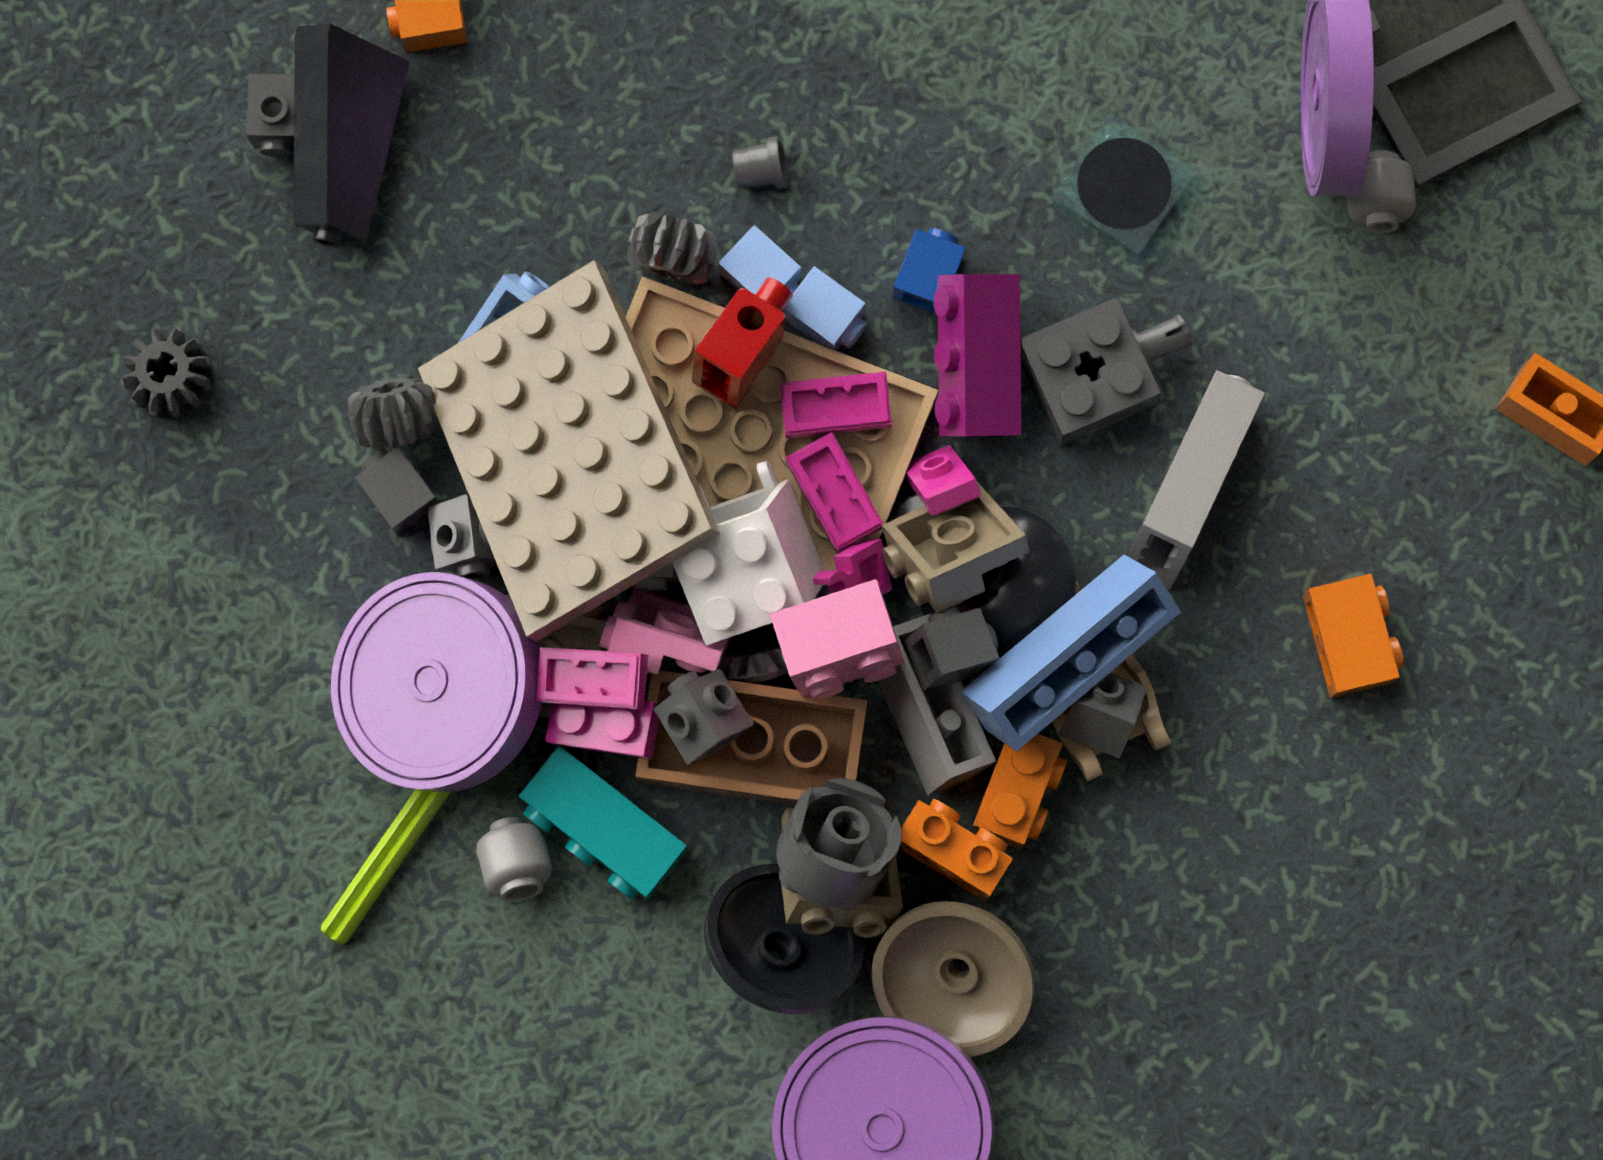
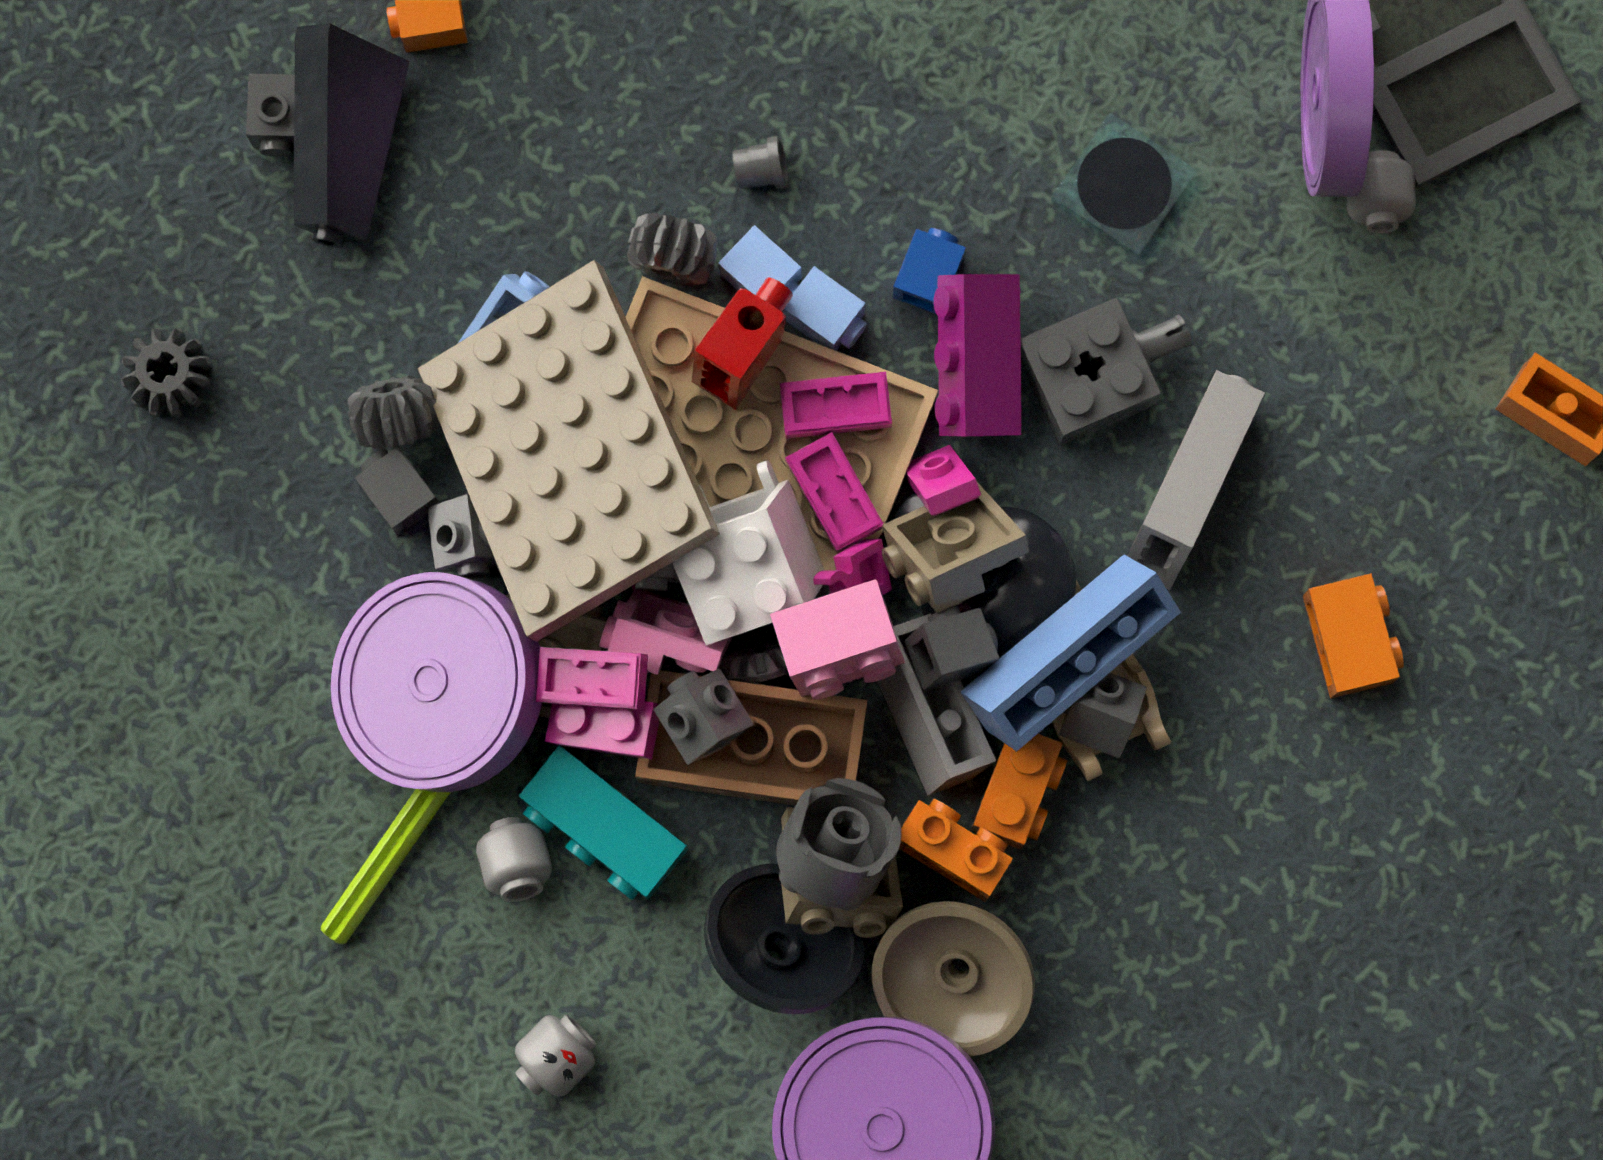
none -> light grey head [515,1014,596,1096]

